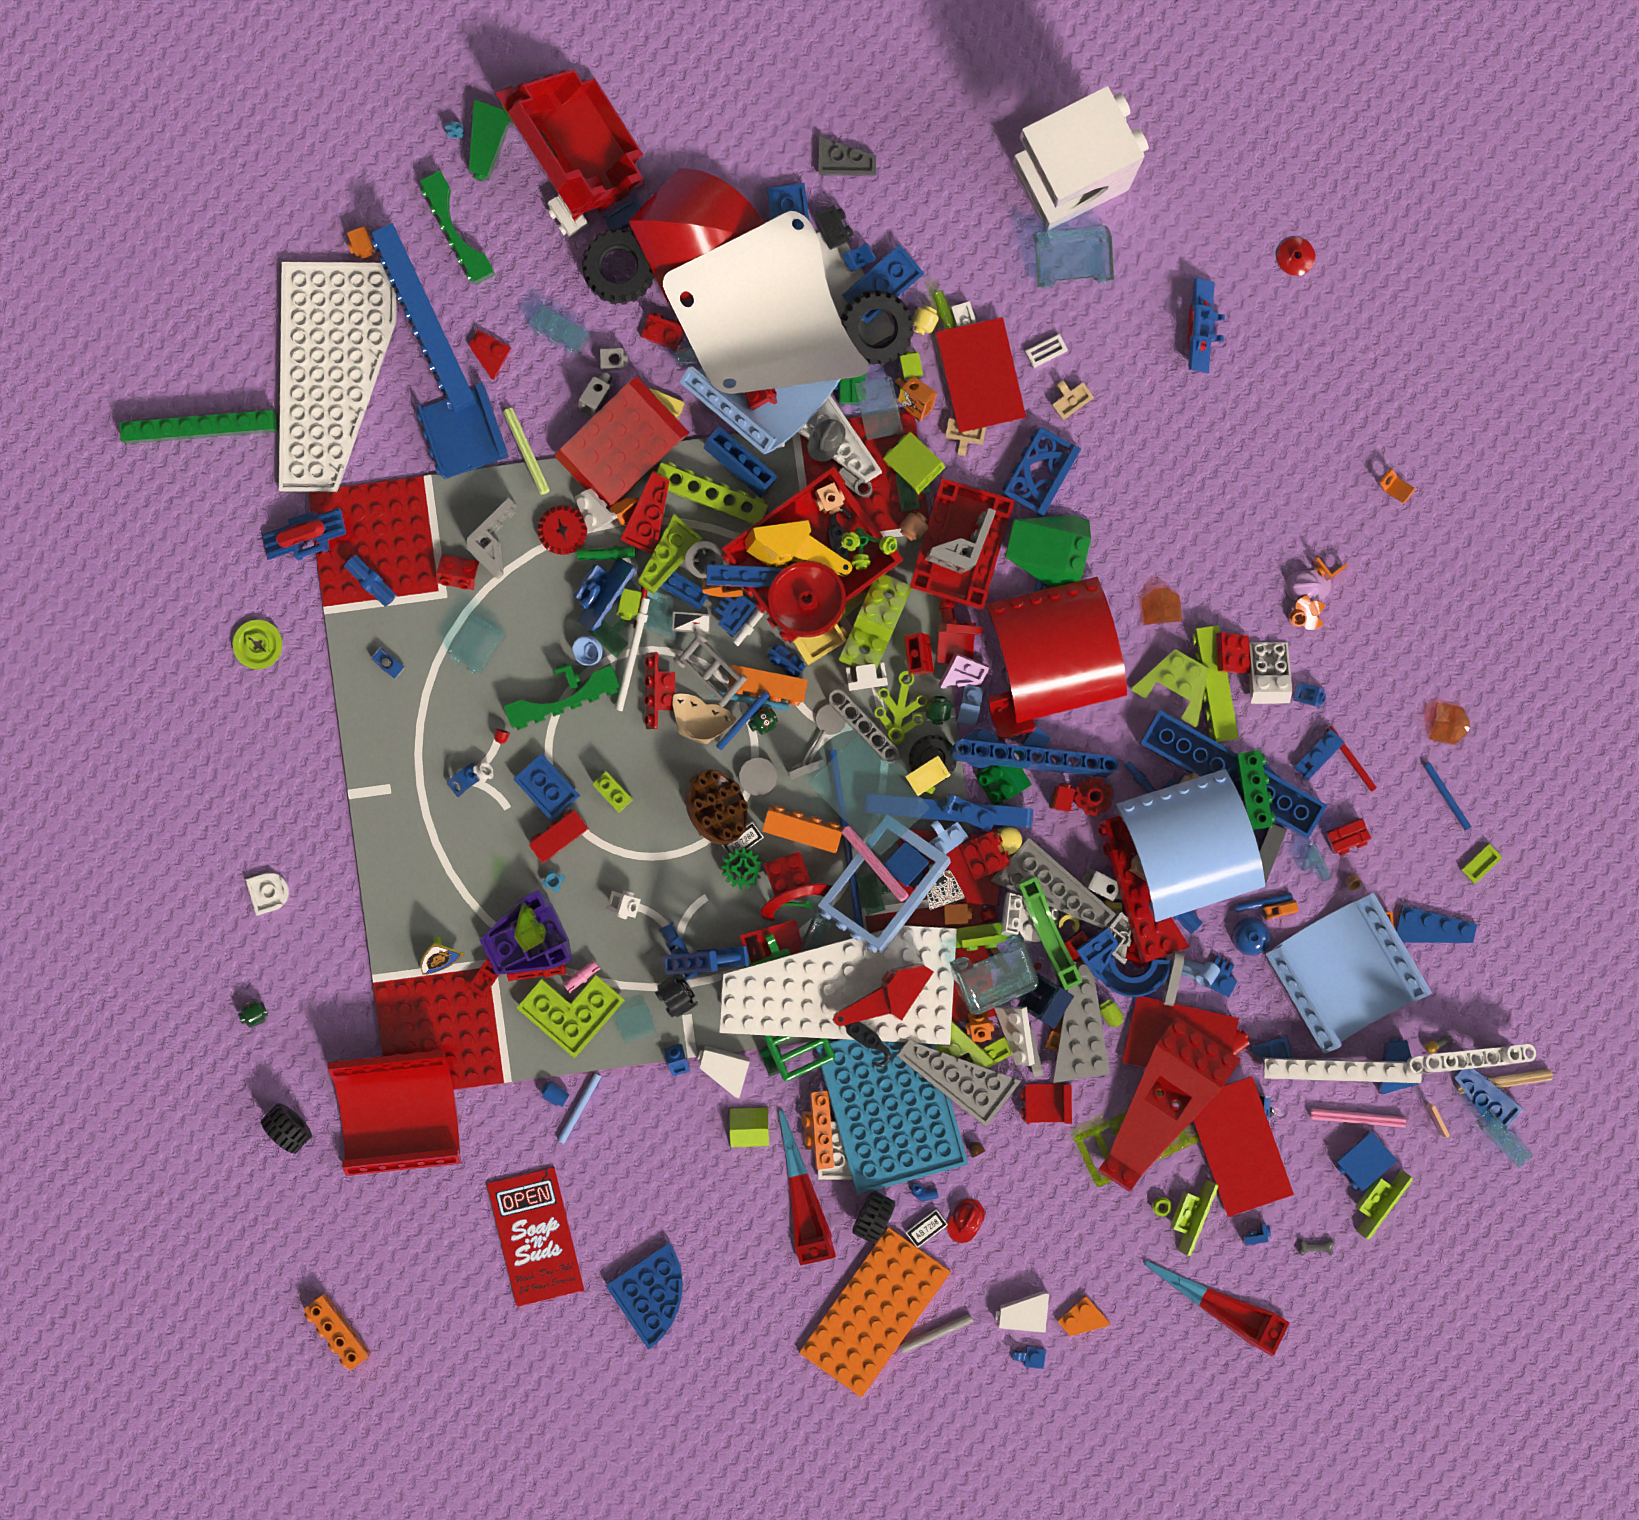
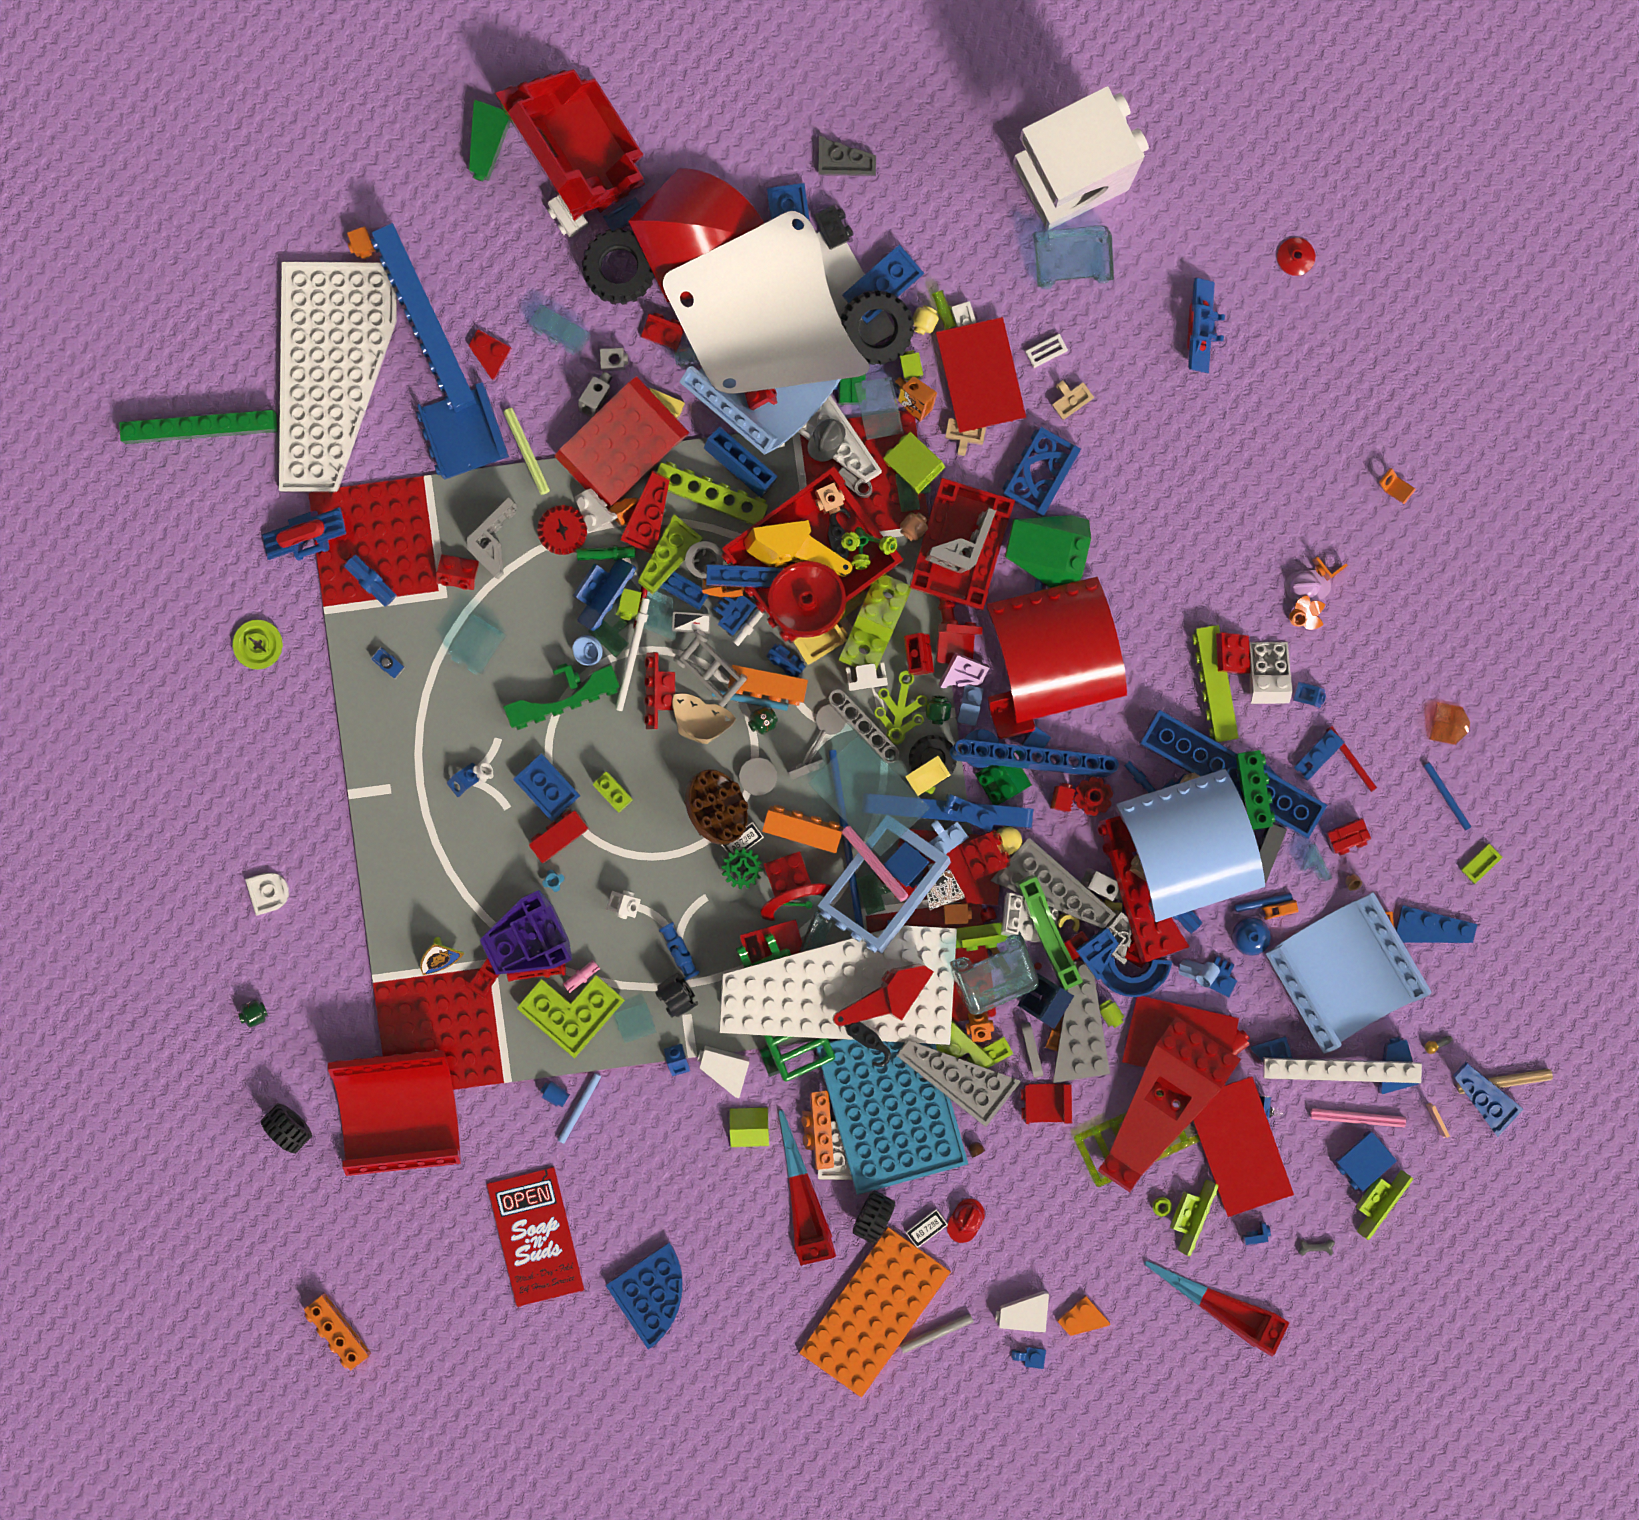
green arch [420,170,496,285] -> none
dark azure plate [444,121,464,139] -> none
red hinge [494,728,510,744] -> none
clear neon green slope [514,903,546,952] -> none
blue arm [579,582,601,610] -> none
blue fence [663,946,749,975] -> none
blue bar [716,690,770,750] -> none
blue bracket [842,243,876,272] -> none
blue arm [911,1183,939,1202] -> none
white wing [994,1006,1035,1066] -> none
lime wing [1131,649,1209,727] -> none
clear orange slope [1141,587,1182,625] -> none
light grey beam [1163,951,1185,1006] -> none
white piece [1406,1044,1536,1075] -> none
clear light blue brick [1476,1109,1534,1168] -> none

